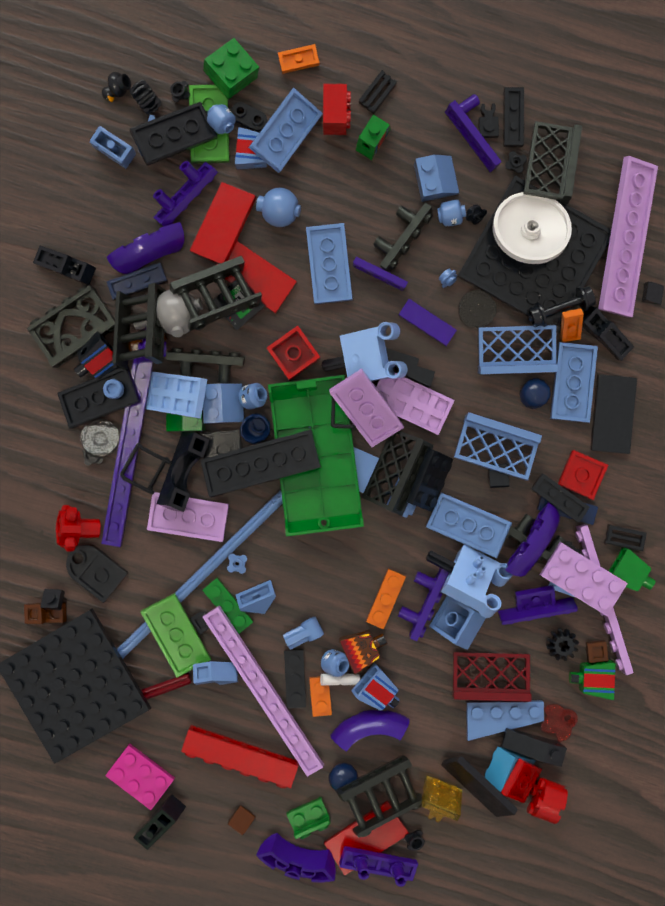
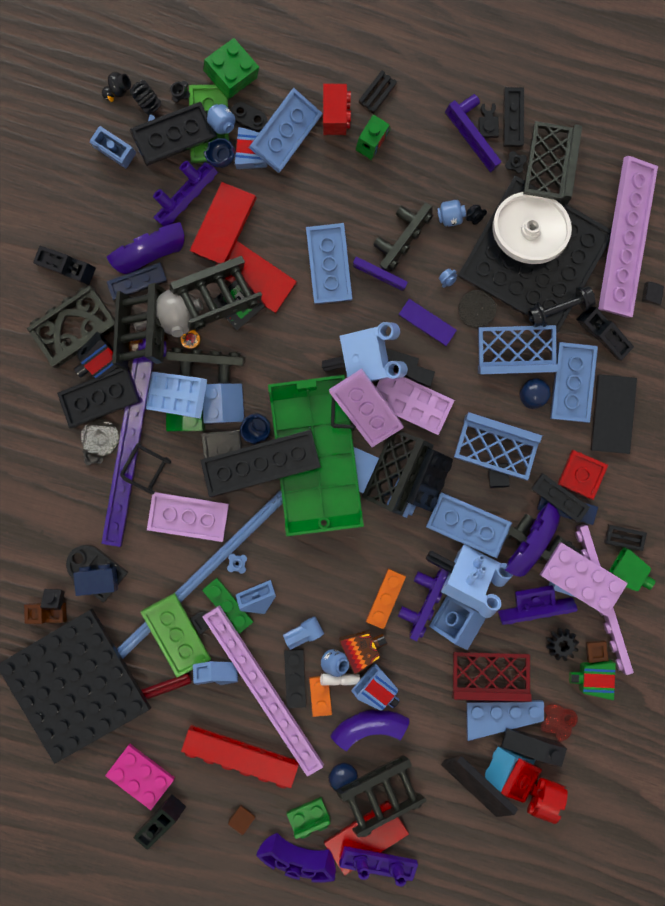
red piece [56,505,101,552] -> none
medium blue tile [103,379,124,399] -> none
black arch [156,432,210,512] -> none
medium blue head [239,383,267,410] -> none
medium blue brick [256,188,301,227] -> none
red brick [267,326,321,381] -> none
orange plate [278,44,320,74] -> none
black plate [404,830,425,851] -> none
medium blue slope [414,155,459,202] -> none
clear yellow plate [421,775,462,823] -> none
orange plate [560,308,584,343] -> none
none -> dark blue brick [73,564,118,596]
none -> tile [181,330,201,349]
none -> dark blue hair [204,138,235,168]

